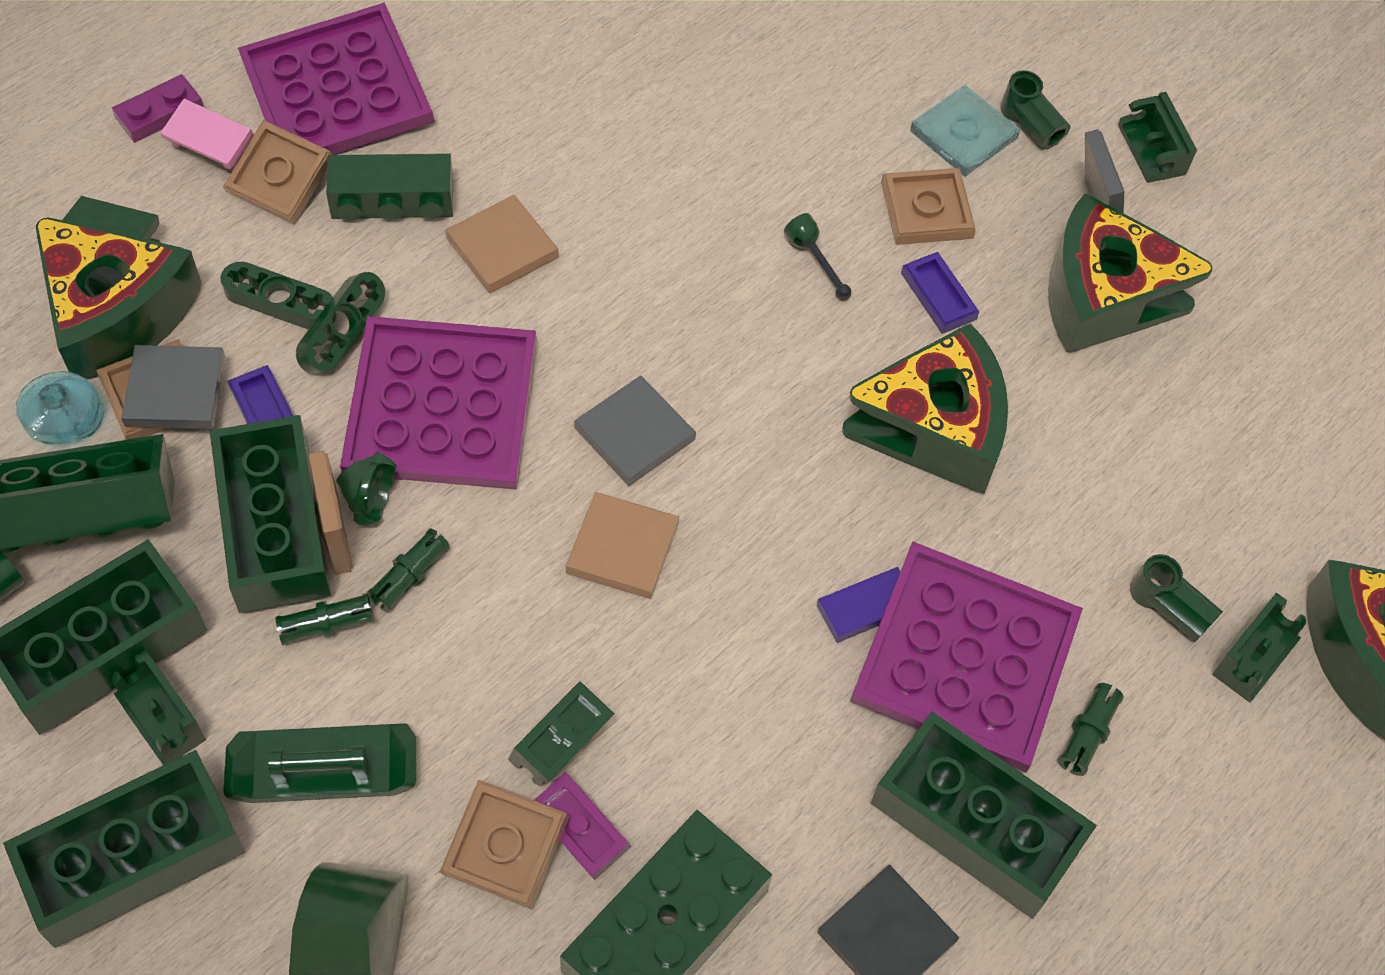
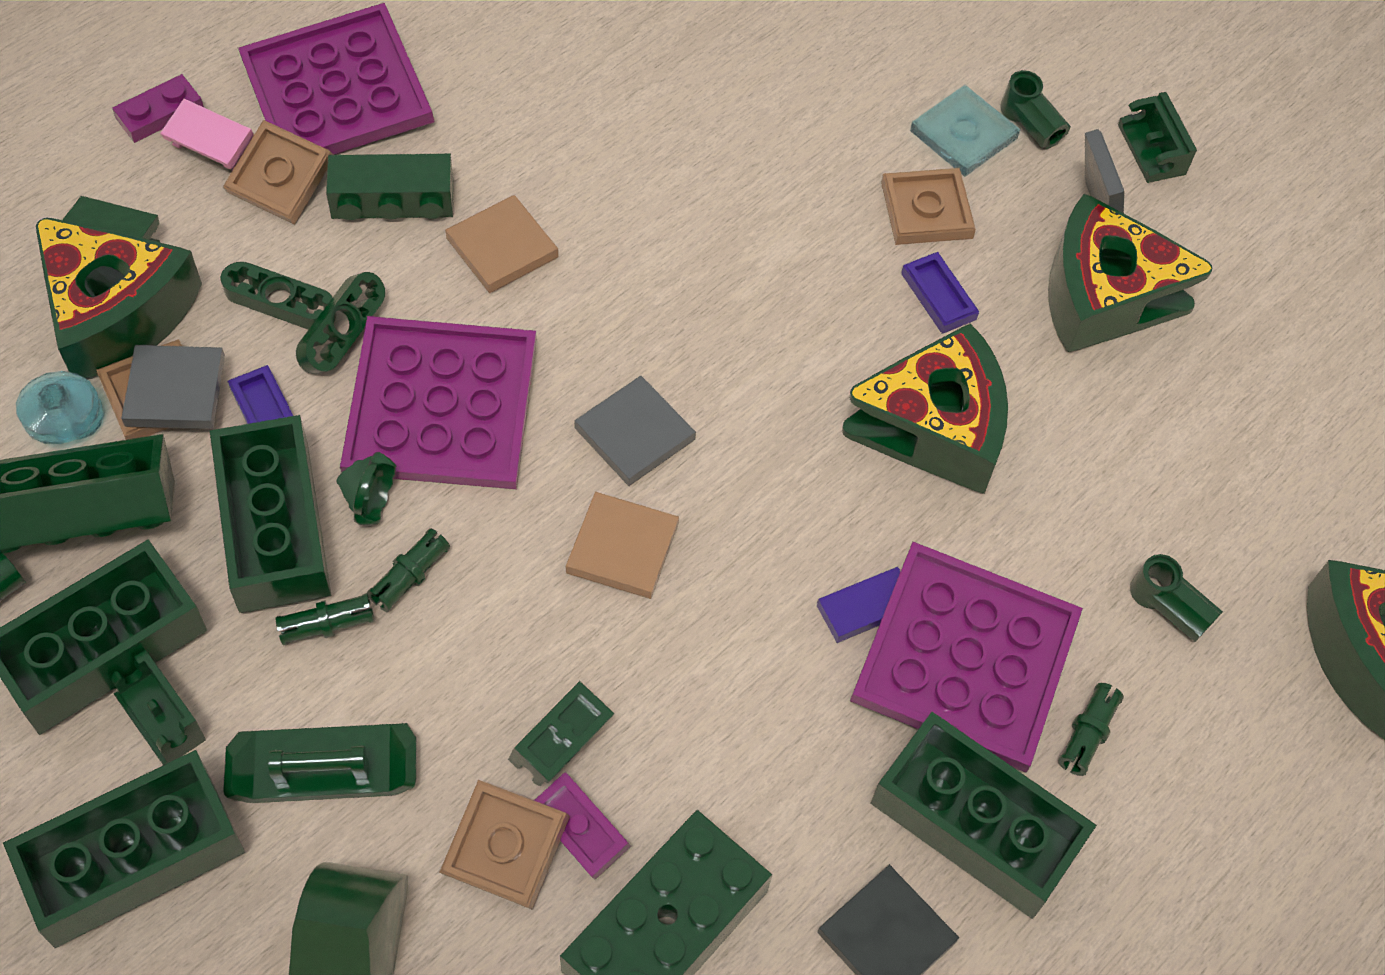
medium nougat tile [308,451,353,575] -> none
hinge [784,213,852,300] -> none
dark green hinge [1212,592,1306,703] -> none

